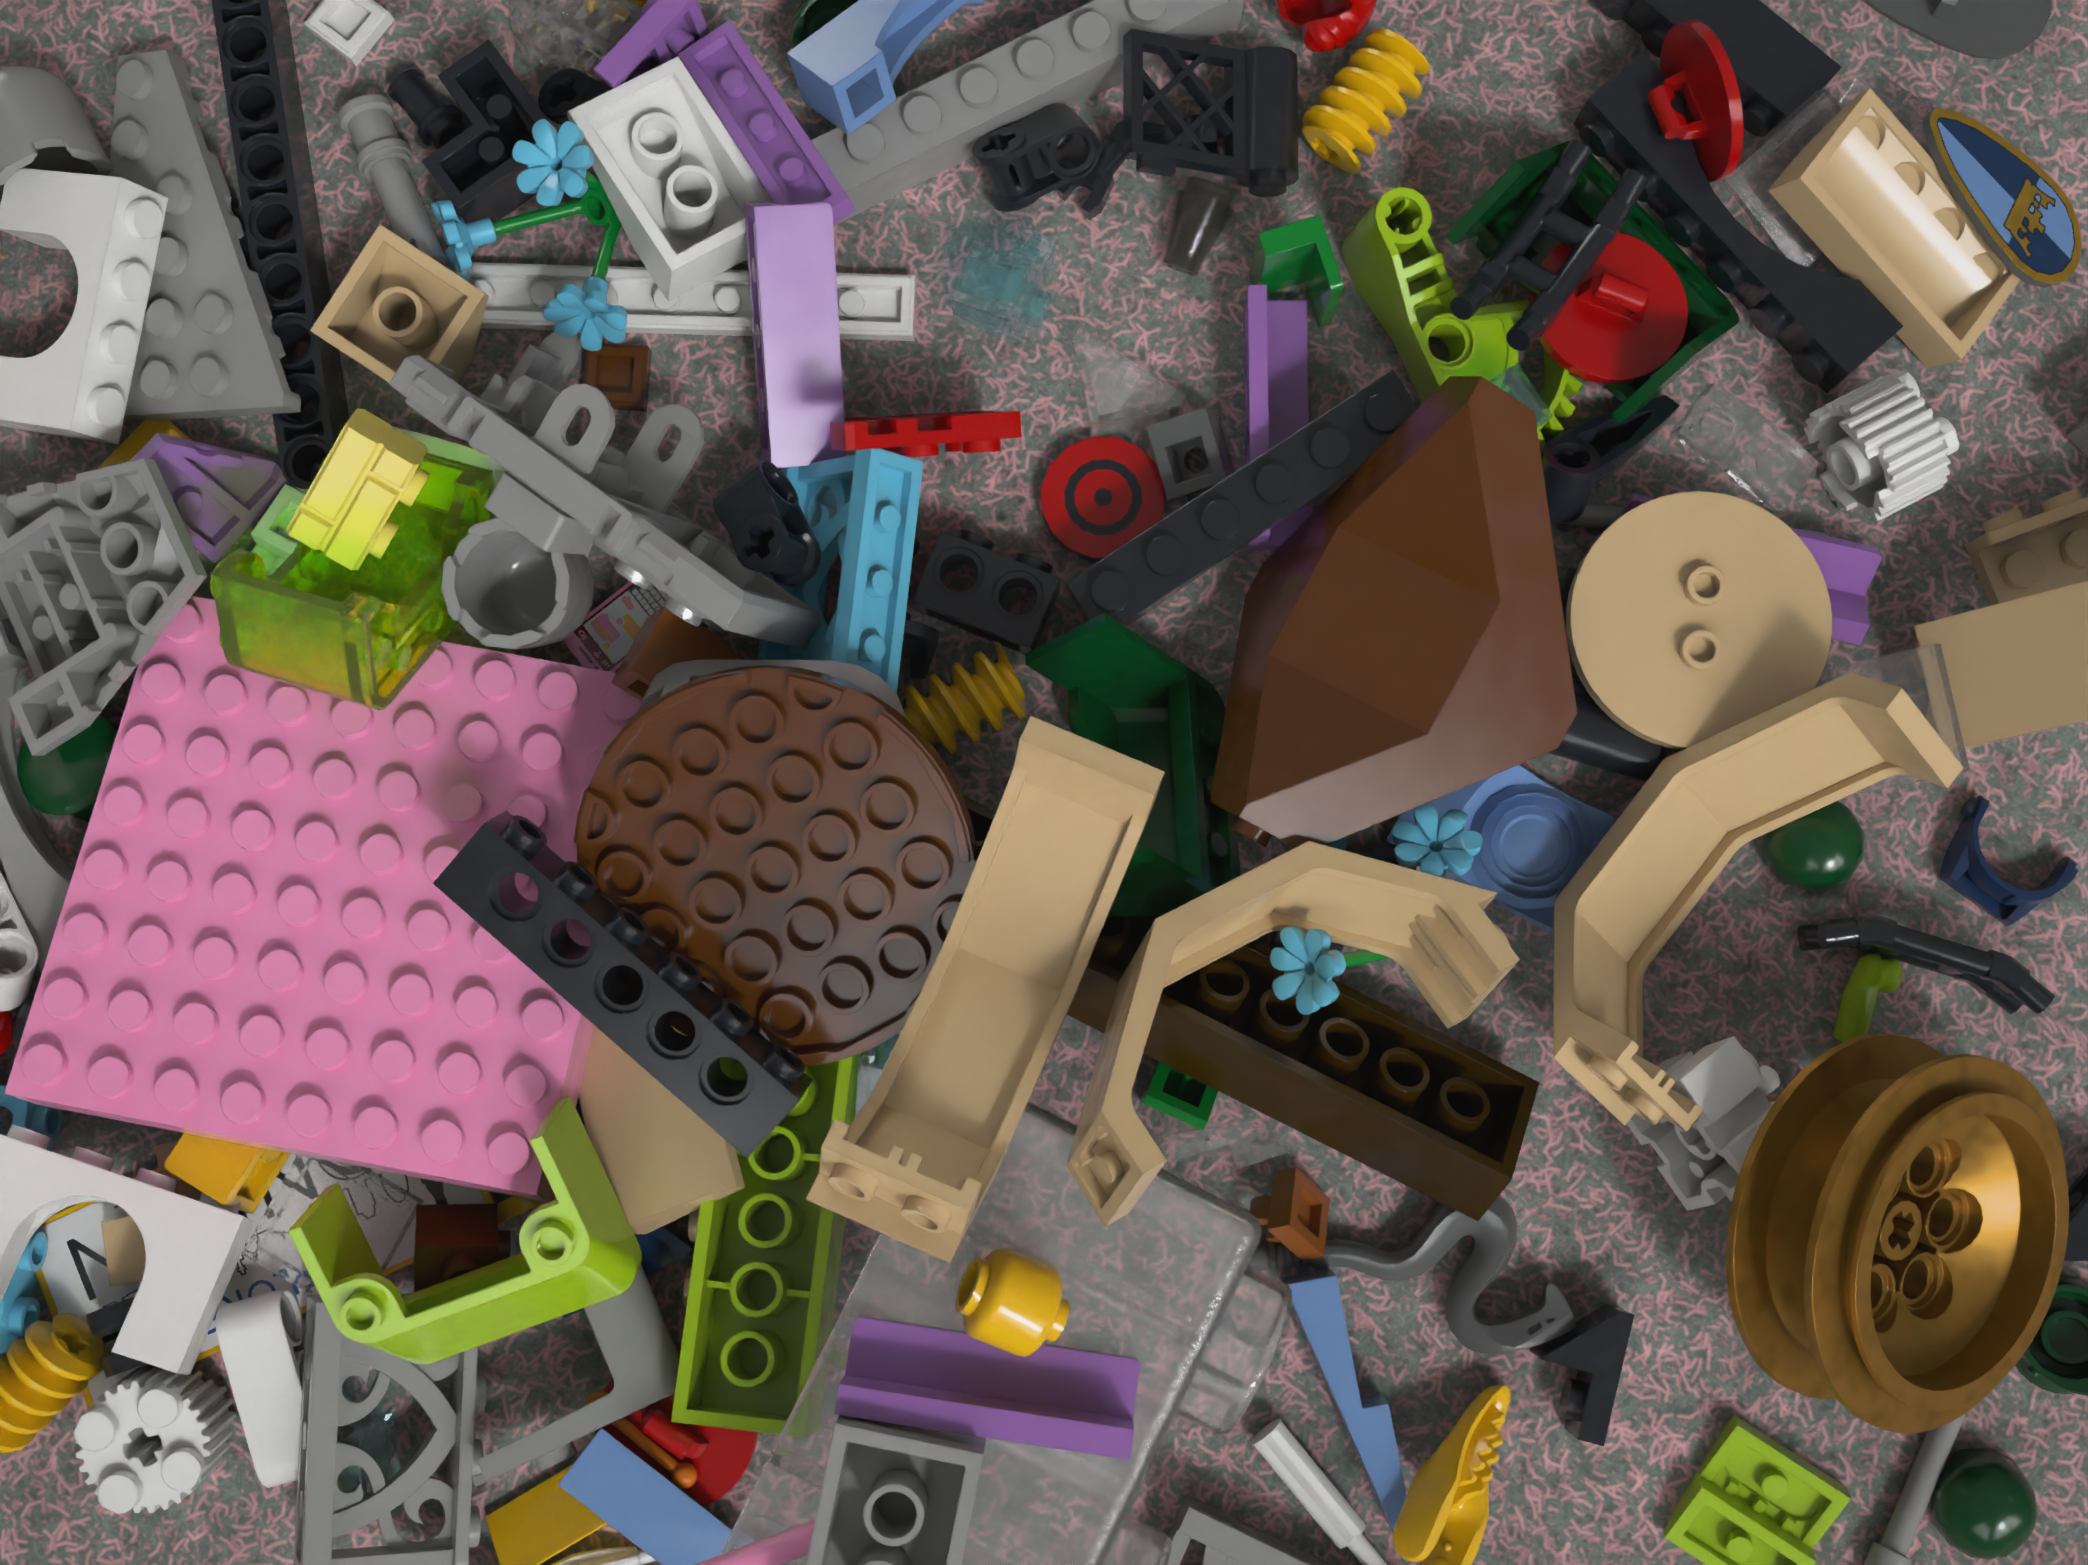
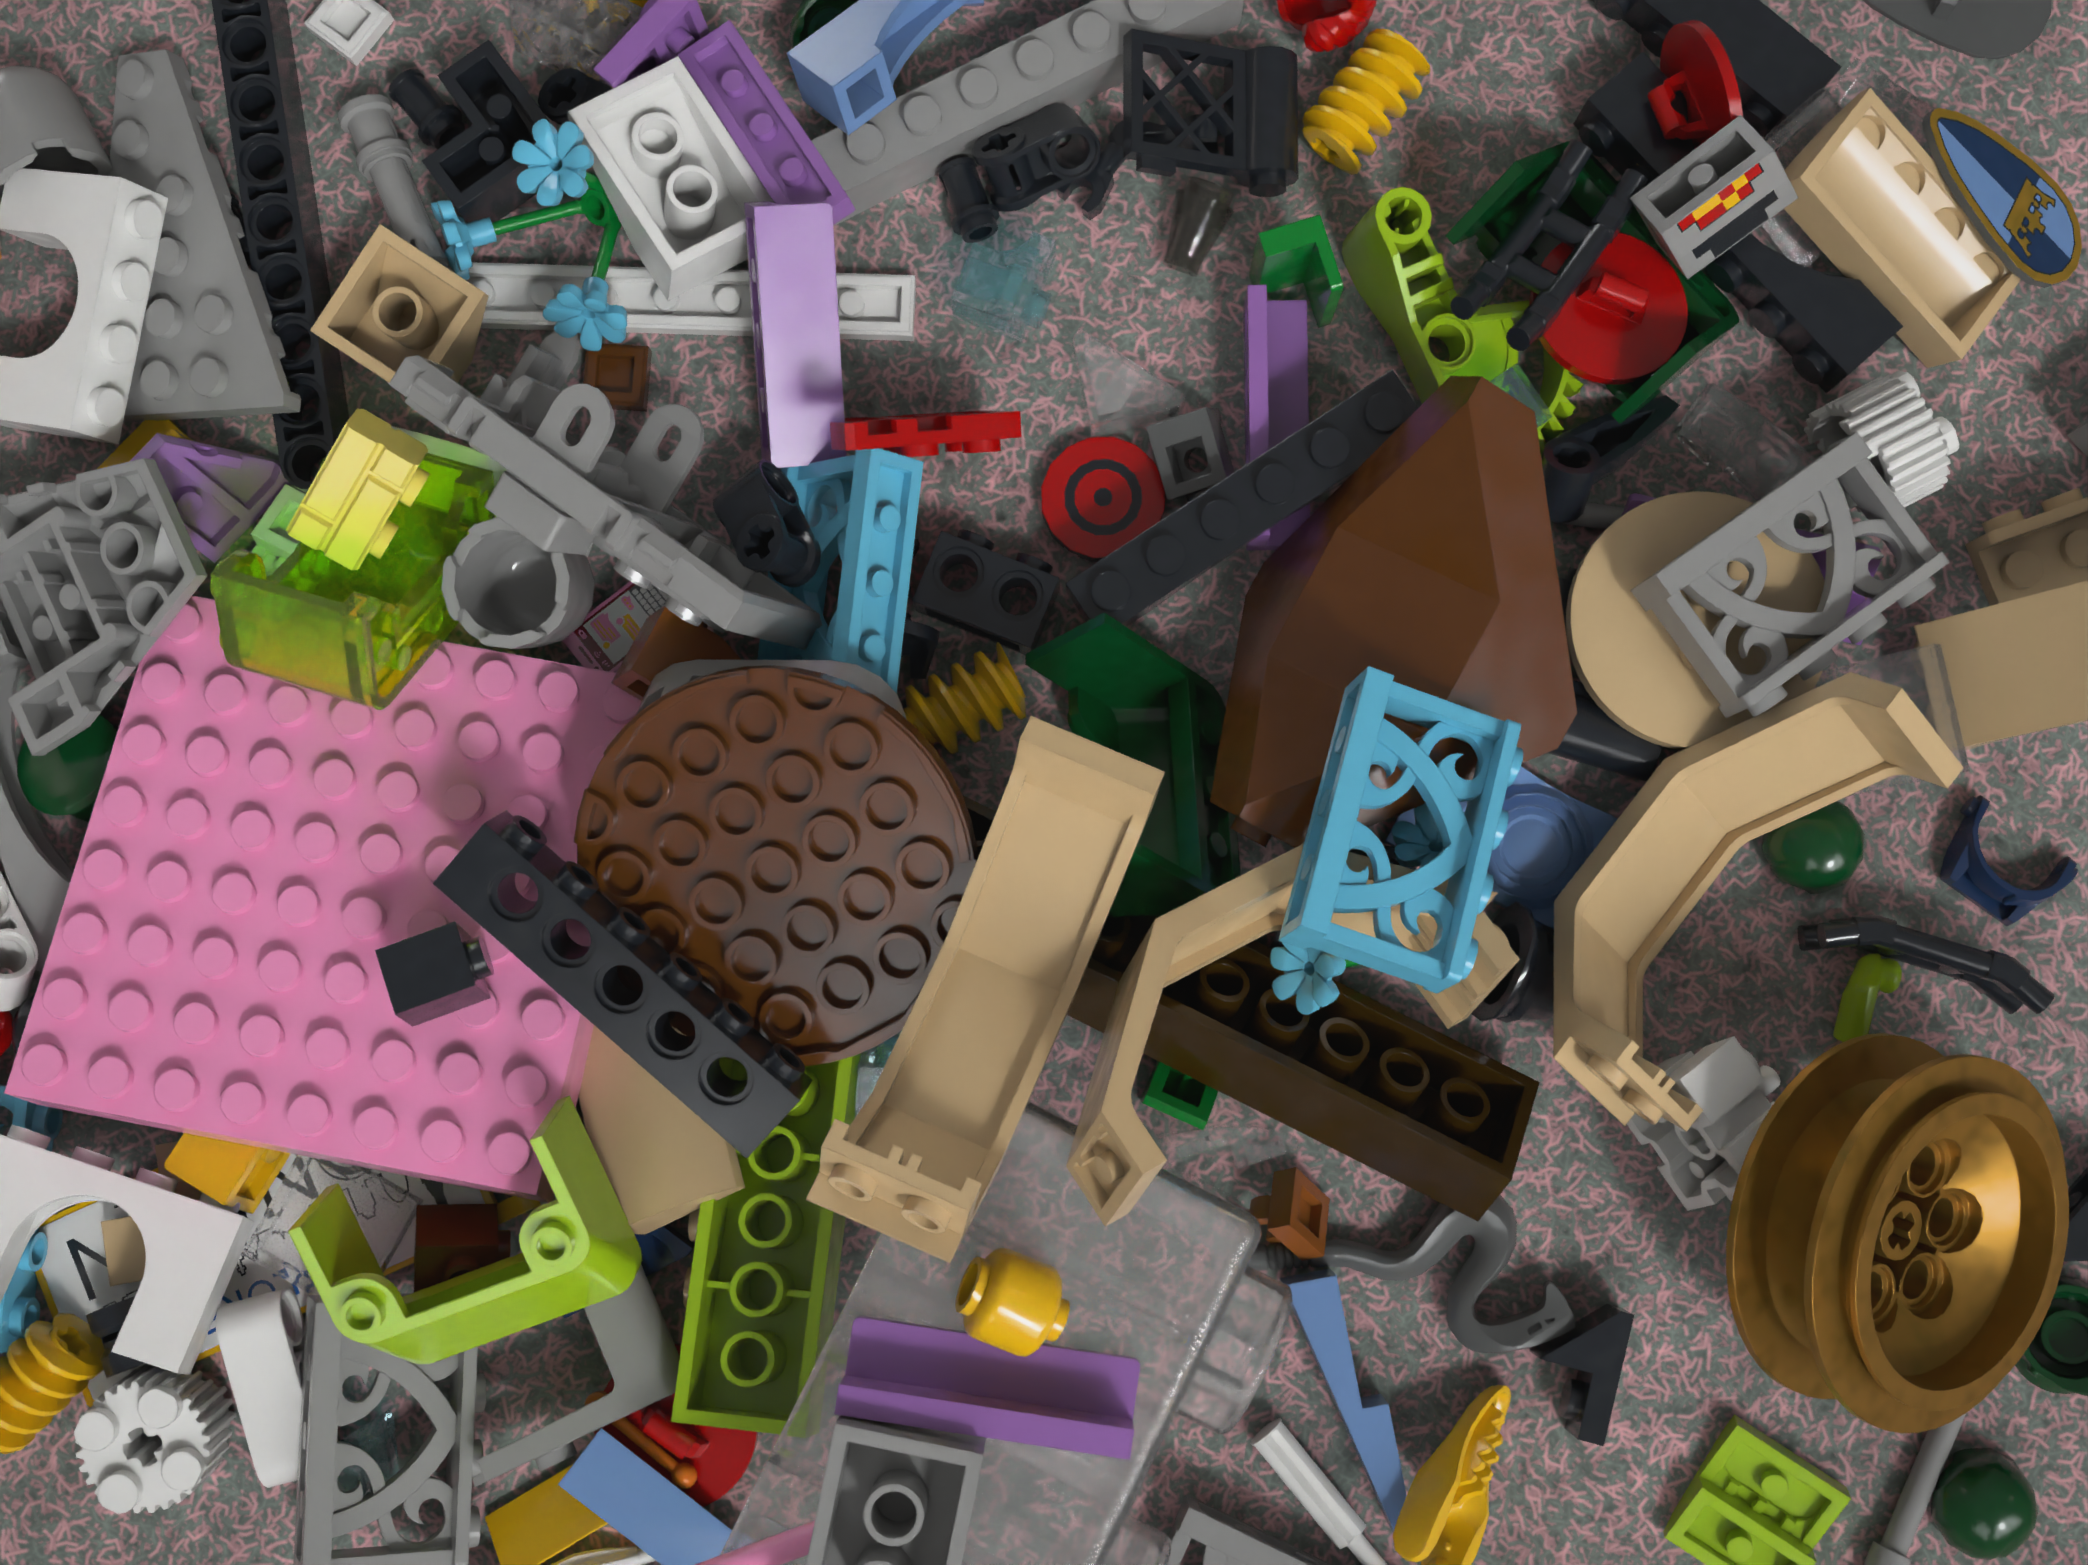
none -> black brick [375,922,494,1027]
none -> black pin [938,157,1000,243]
none -> medium azure fence [1278,666,1523,994]
none -> black piece [1471,902,1554,1023]
none -> brick [1630,115,1798,279]
none -> light grey fence [1631,432,1950,718]

